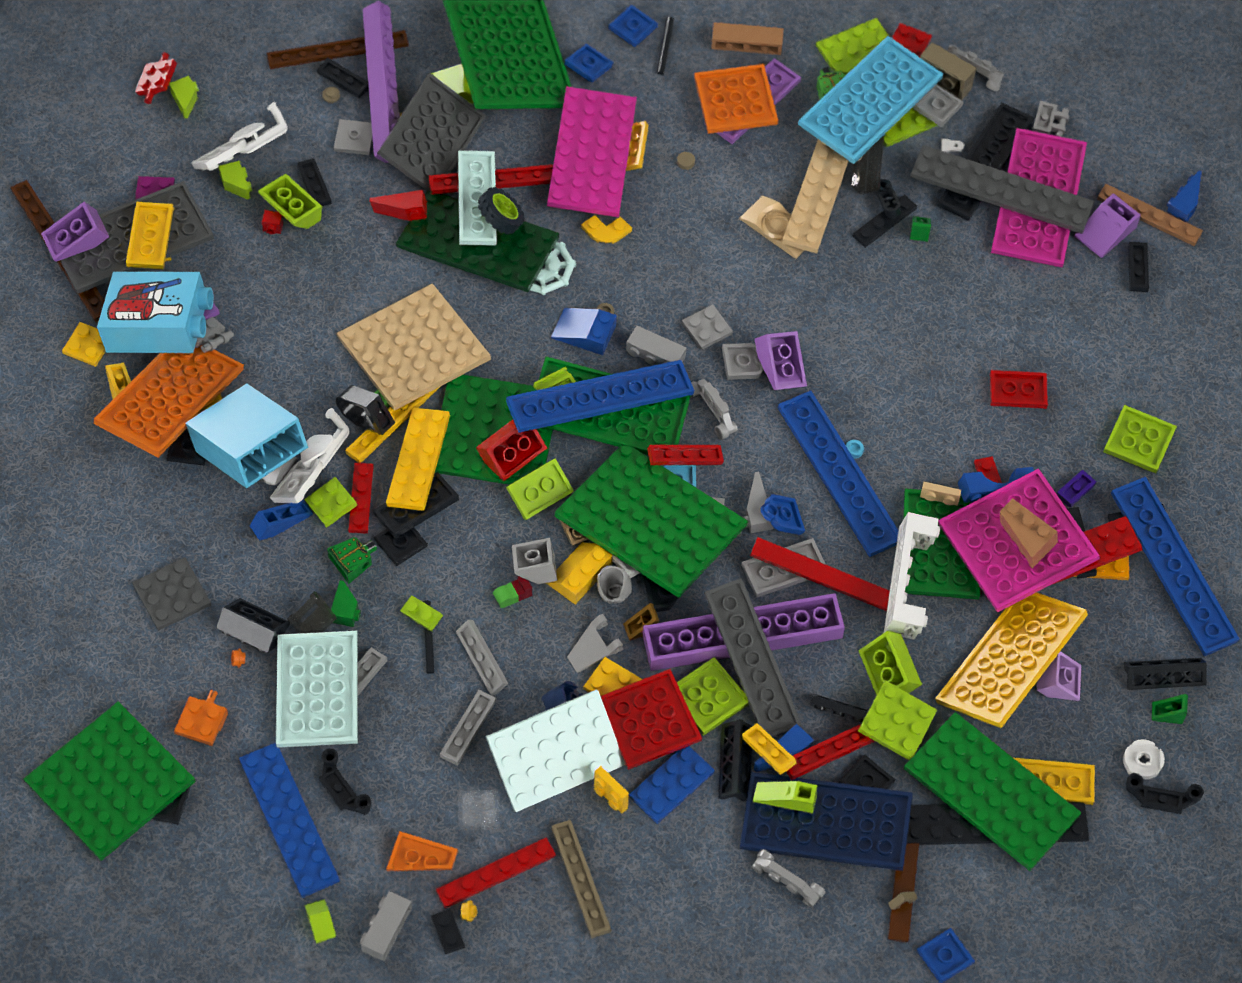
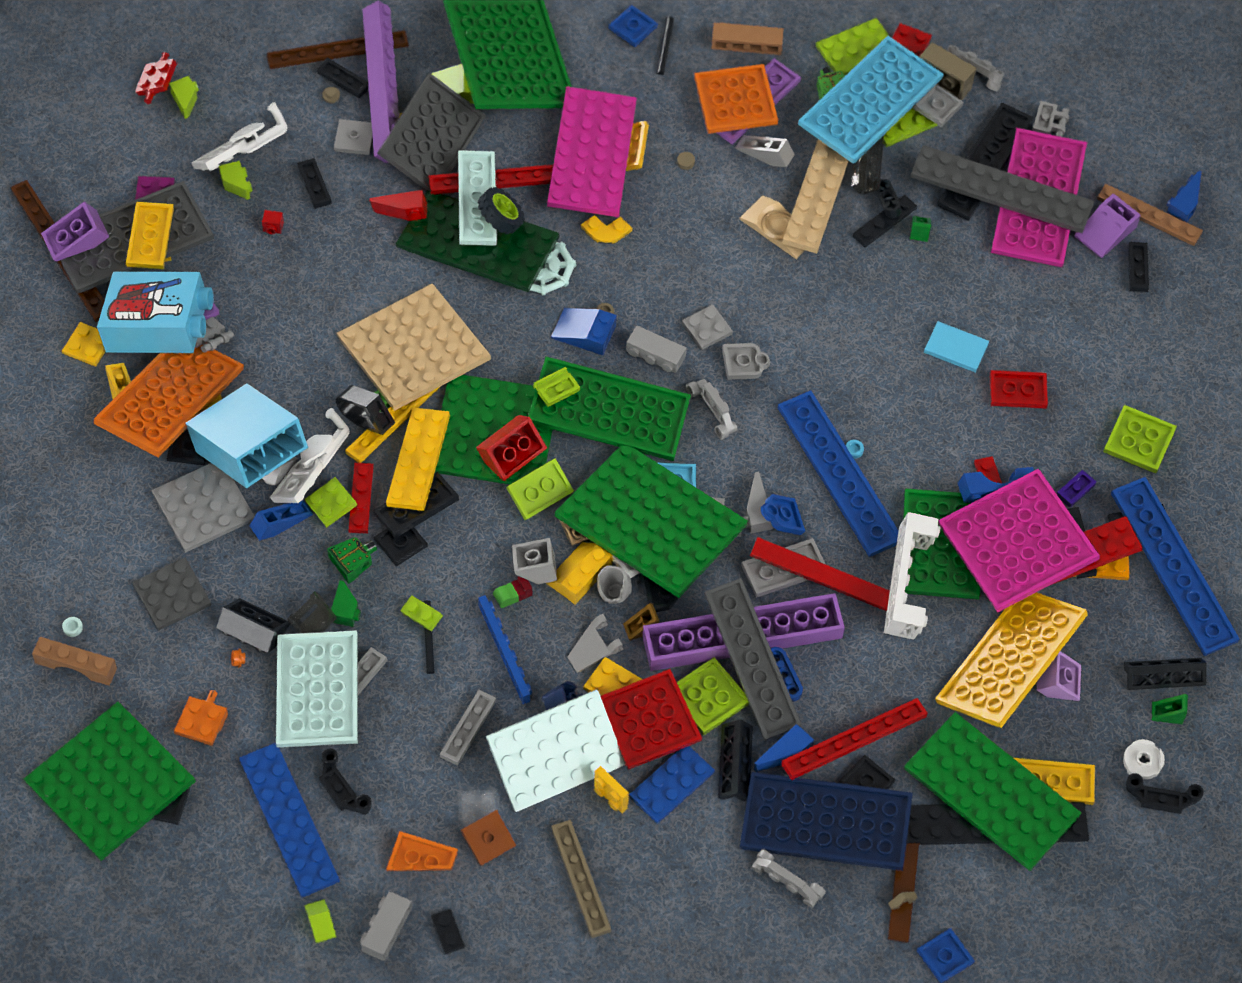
lime slope [258,174,322,229] -> none
red plate [436,837,556,909] -> none
light grey plate [456,620,508,695] -> none
yellow plate [461,901,477,922] -> none
blue plate [506,360,694,433] -> none
blue plate [564,43,614,83] -> none
red plate [647,445,724,465] -> none
yellow plate [742,723,796,775] -> none
lime slope [753,781,817,813] -> none
medium lavender slope [755,331,807,390] -> none
black plate [811,694,869,722] -> none
lime slope [858,631,922,695] -> none
lime plate [858,680,937,760] -> none
tan plate [920,482,961,506] -> none
white piece [941,139,964,152] -> none
medium nougat wedge [1000,498,1058,569] -> none
none -> medium nougat arch [32,637,117,686]
none -> light aqua tile [62,617,83,637]
none -> light grey plate [152,463,255,553]
none -> dark orange plate [461,810,516,866]
none -> blue plate [478,595,532,704]
none -> light grey slope [735,135,794,167]
none -> blue plate [771,647,803,701]
none -> medium azure tile [924,321,989,373]

